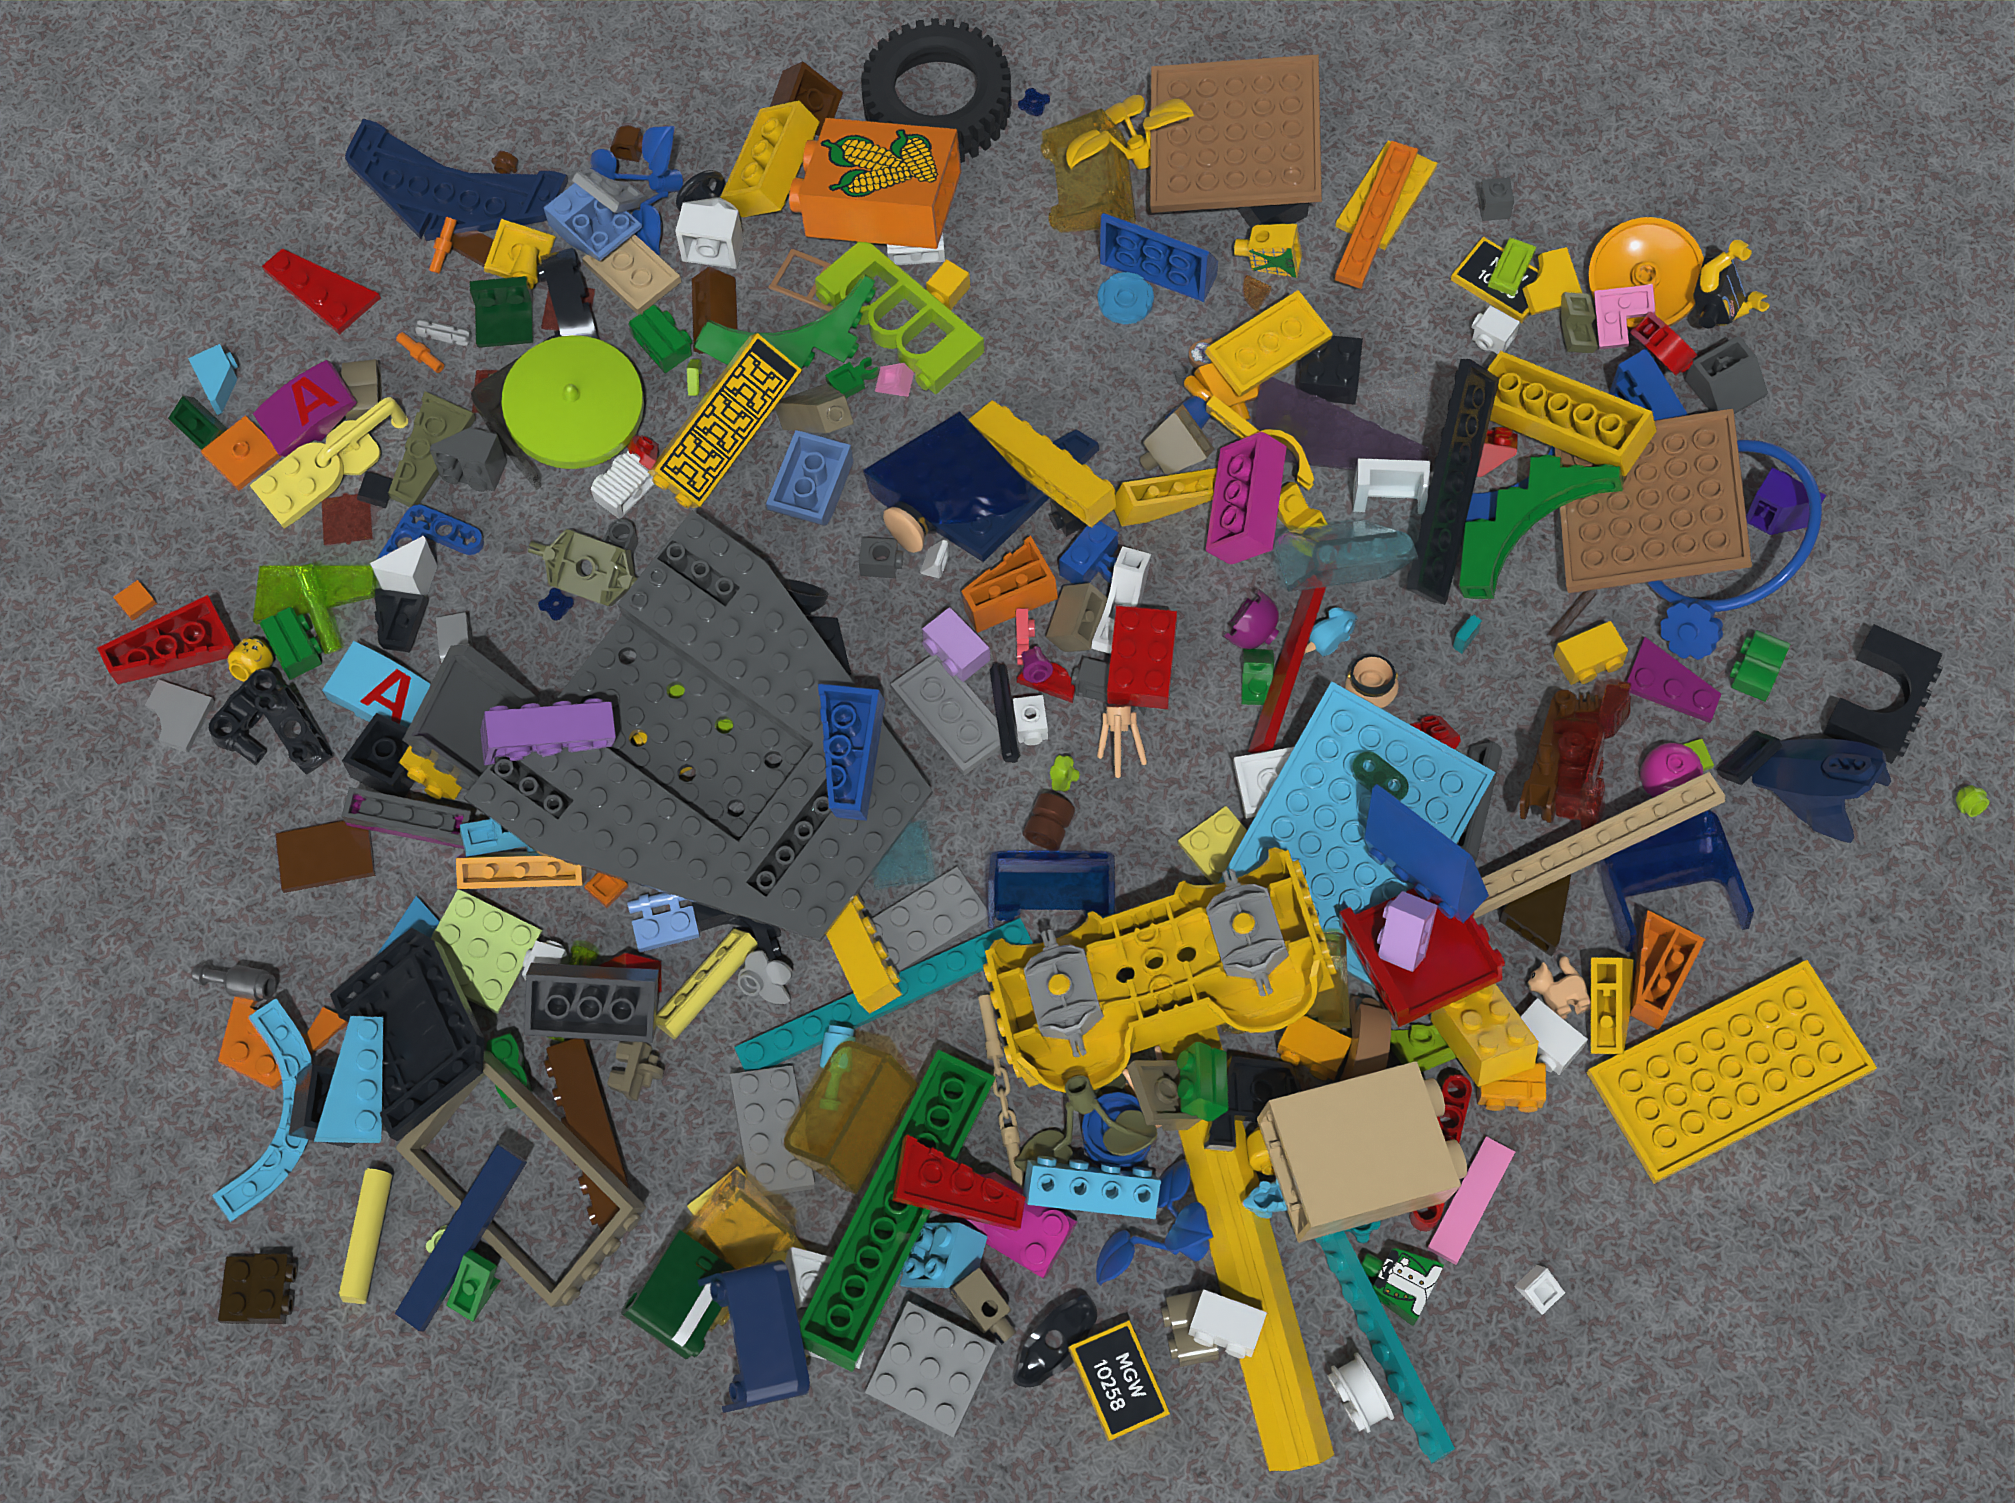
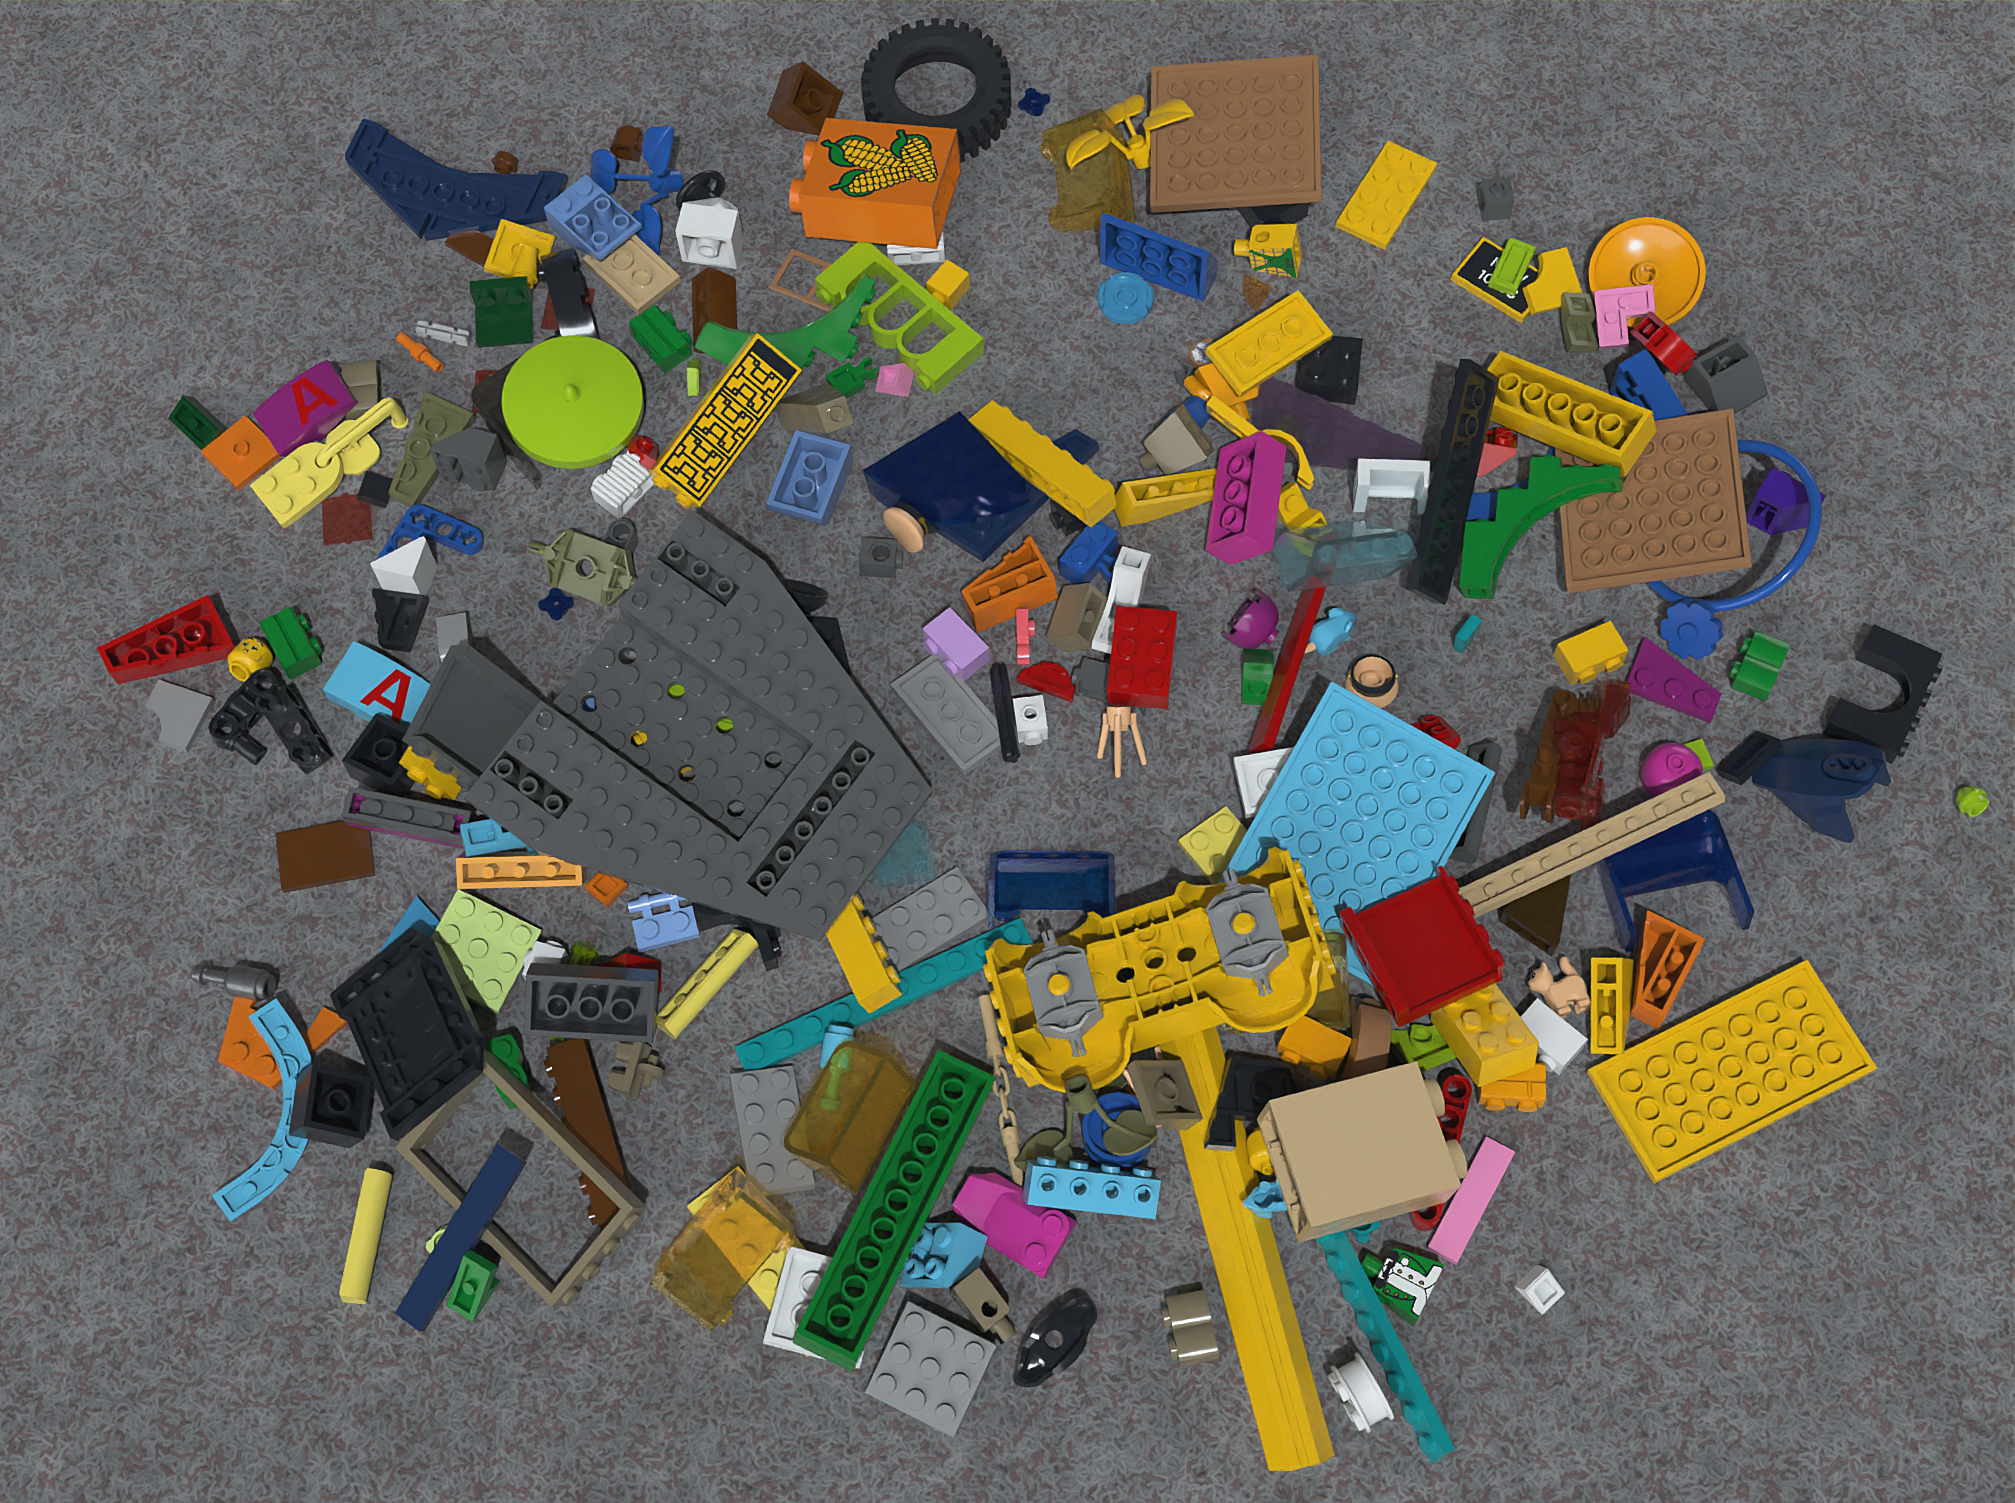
orange tile [113,580,157,621] -> none
medium azure slope [188,344,238,415] -> none
dark brown plate [218,1254,297,1324] -> none
clear neon green wing [253,566,377,625] -> none
red wing [262,248,381,335] -> none
clear neon green pin [288,563,343,655] -> none
medium azure wing [314,1016,383,1143] -> none
orange bar [429,217,457,274] -> none
medium lavender wedge [480,699,616,765] -> none
light grey tile [572,169,648,213] -> none
dark green door [621,1229,735,1360] -> none
dark blue windscreen [698,1260,810,1413] -> none
yellow brick [720,101,819,218] -> none
light grey plate [737,950,792,1004] -> none
blue wedge [818,684,885,821] -> none
red wing [892,1134,1026,1231] -> none
white slope [920,540,949,578] -> none
magenta hose [1021,646,1053,683] -> none
copper wheel [1023,793,1075,851] -> none
lime plant [1050,755,1079,792] -> none
black tile [1068,1320,1170,1441] -> none
blue plant [1096,1159,1213,1286] -> none
green brick [1177,1042,1228,1122] -> none
white brick [1188,1289,1267,1358] -> none
orange plate [1335,141,1418,289] -> none
clear green plate [1351,752,1409,801] -> none
blue slope [1364,784,1489,923] -> none
lavender brick [1377,891,1438,972] -> none
white brick [1471,305,1520,354] -> none
reddish brown piece [1544,589,1597,645] -> none
torso [1693,240,1770,329] -> none

